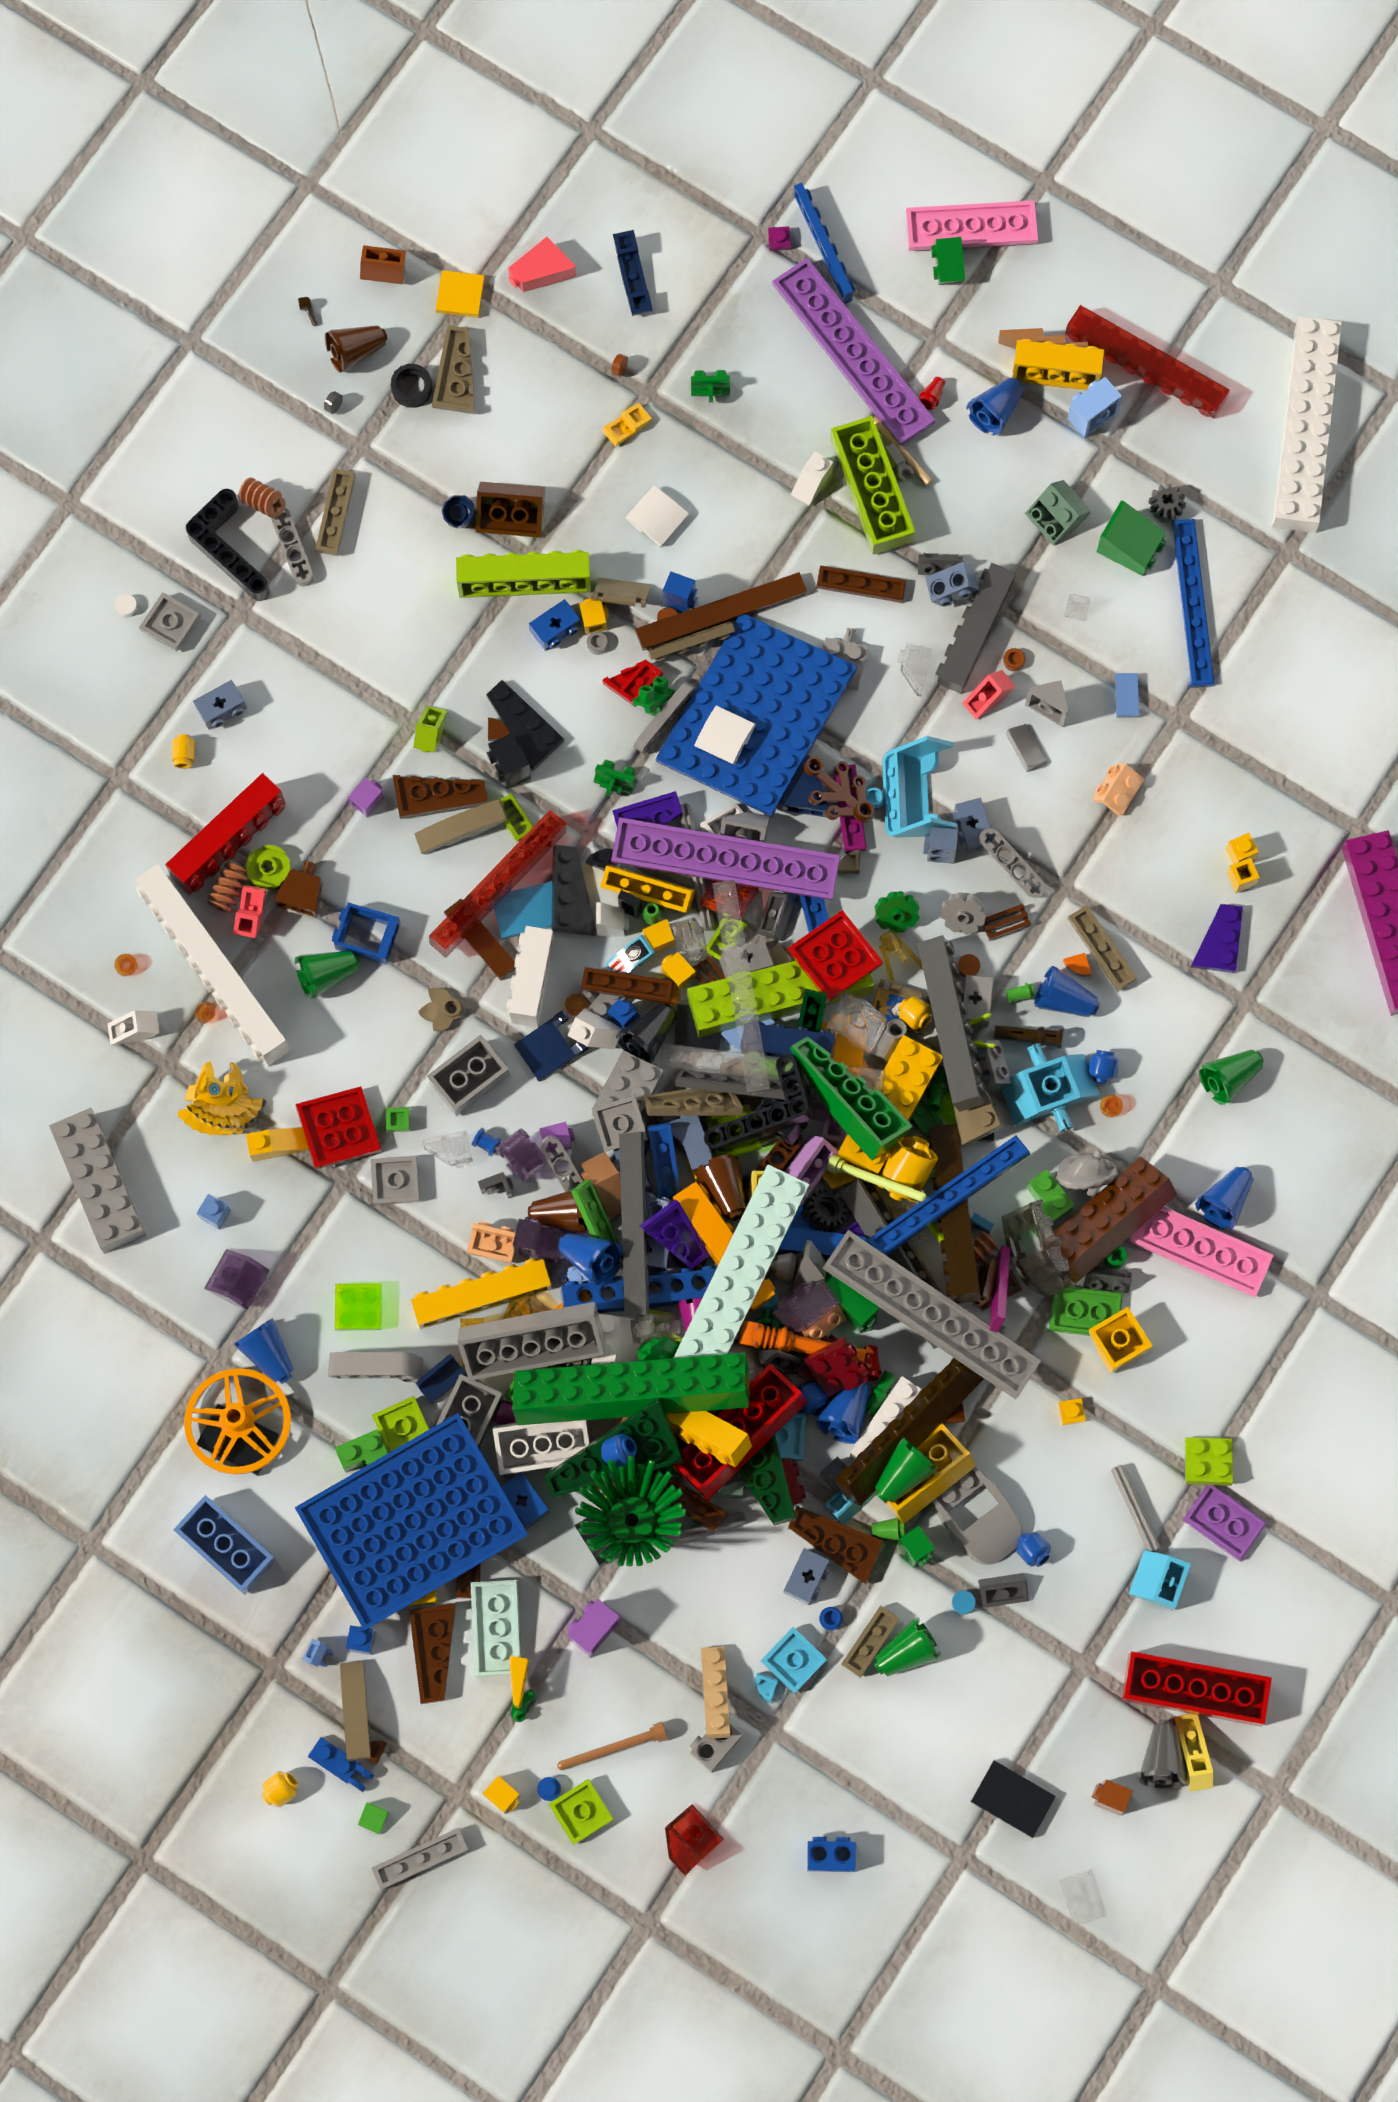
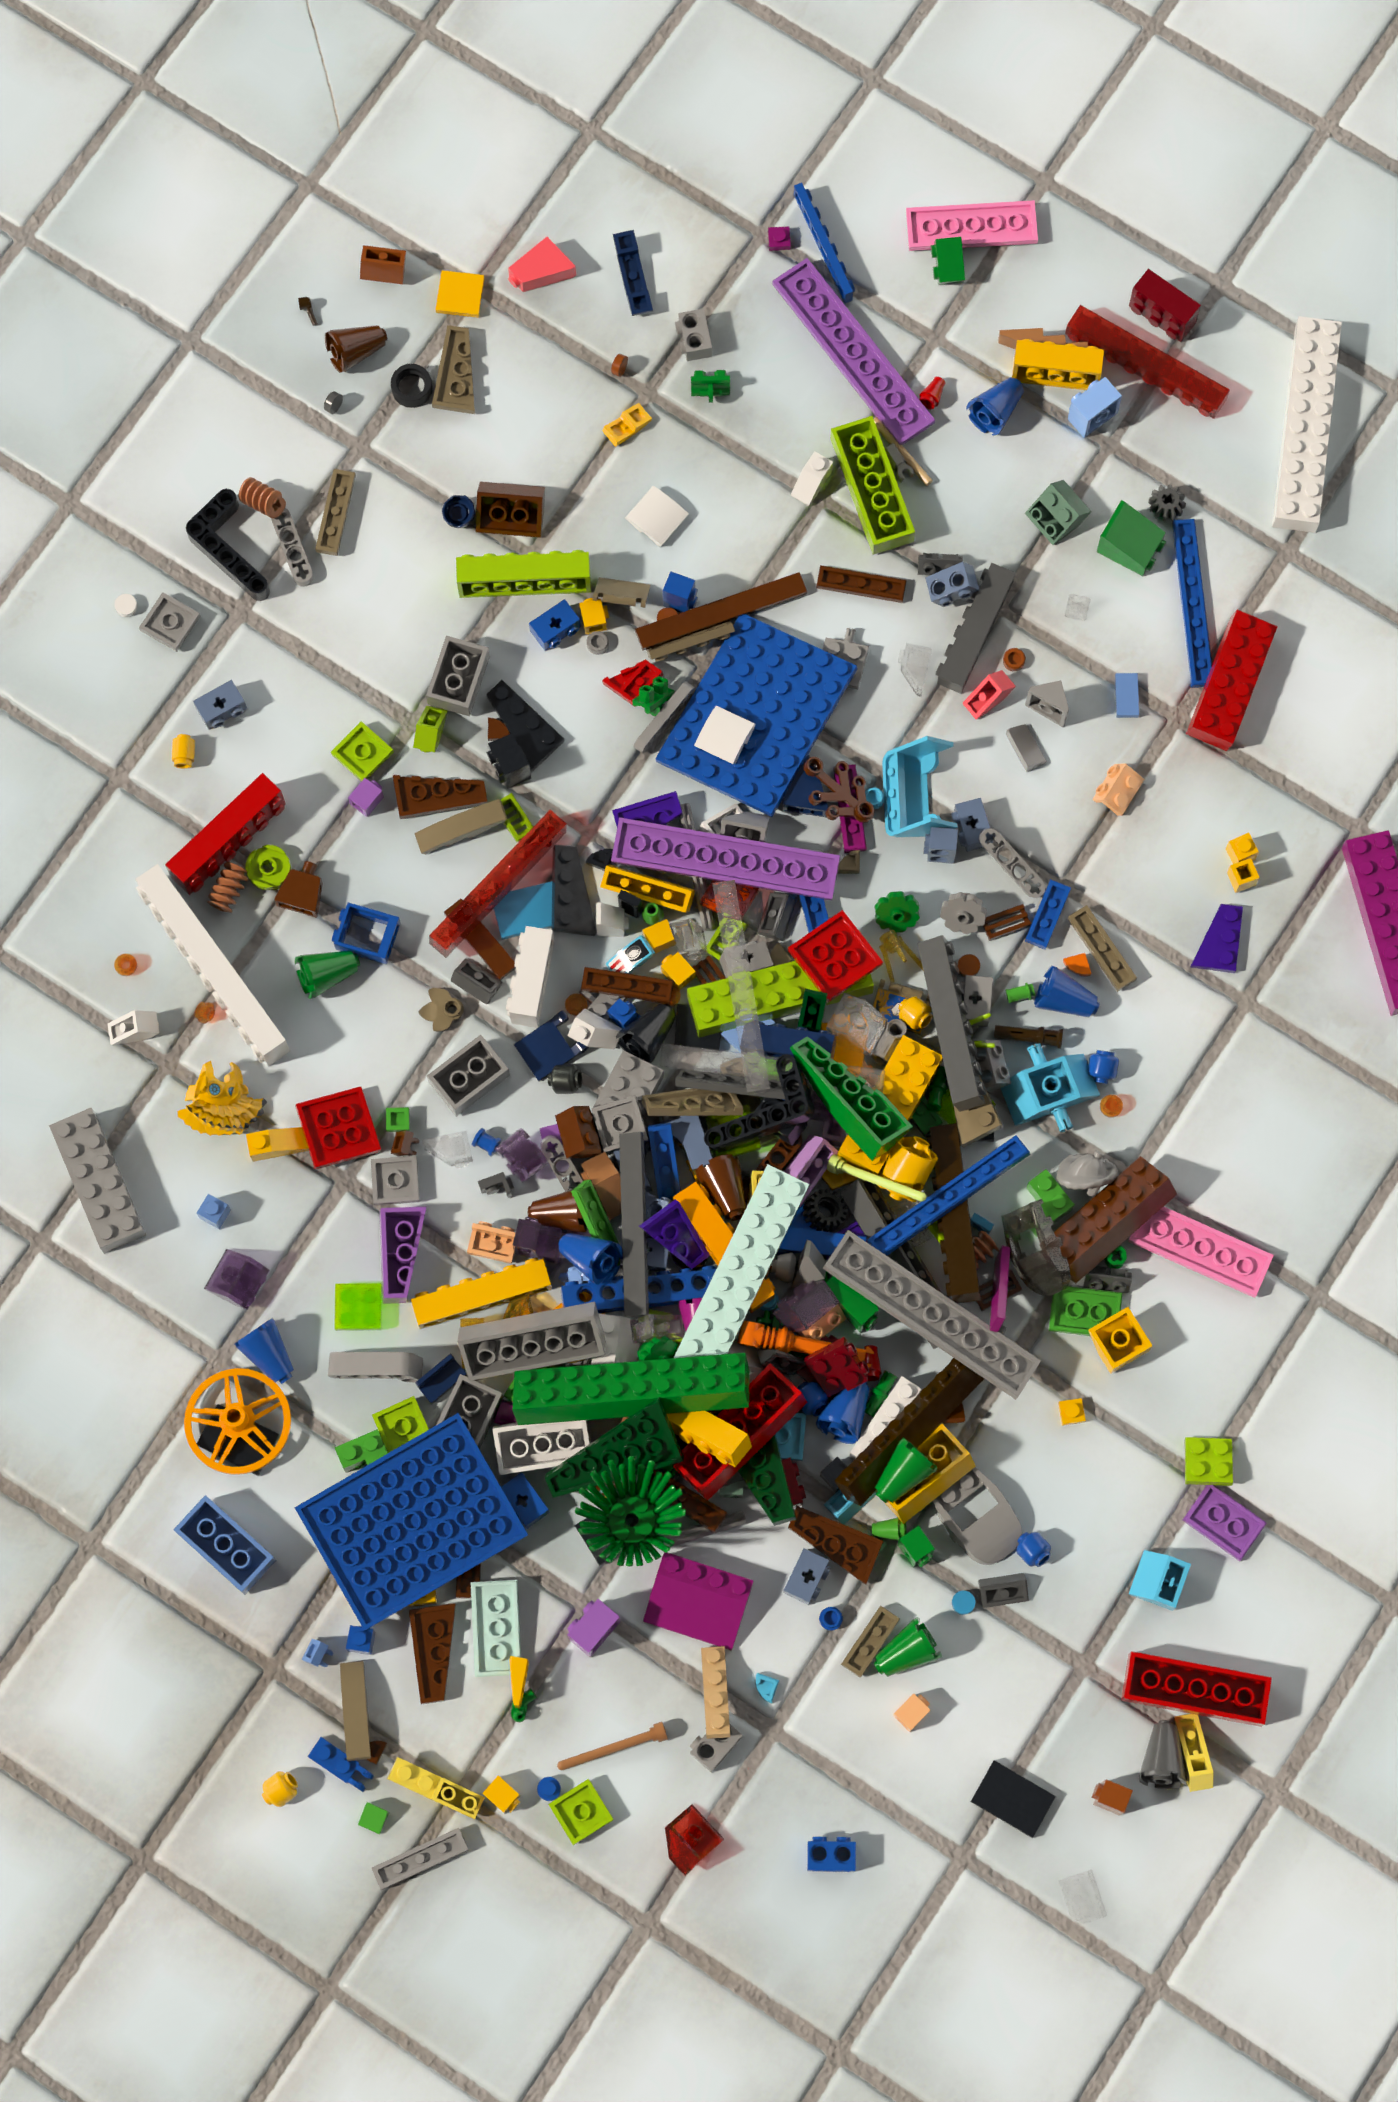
coral brick [233,885,266,938] -> none
green hips [593,759,635,797] -> none
blue head [601,1434,637,1468] -> none
medium azure plate [760,1627,827,1694] -> none
reddish brown tile [972,1258,998,1308] -> none
light grey axle [1111,1465,1160,1552] -> none
blue cone [1195,1167,1254,1230] -> none
green cone [1199,1050,1264,1105] -> none
none -> lime plate [331,721,394,781]
none -> medium lavender wedge [379,1207,426,1304]
none -> light yellow slope [387,1757,485,1819]
none -> reddish brown tile [391,1130,420,1156]
none -> light grey brick [426,636,490,717]
none -> dark grey slope [451,958,503,1004]
none -> pearl dark grey head [547,1065,583,1094]
none -> reddish brown slope [555,1106,601,1159]
none -> magenta slope [643,1552,754,1651]
none -> light grey brick [675,309,712,361]
none -> light nougat brick [893,1693,930,1732]
none -> blue plate [1025,879,1071,950]
none -> dark red brick [1129,268,1201,342]
none -> red brick [1186,609,1278,751]

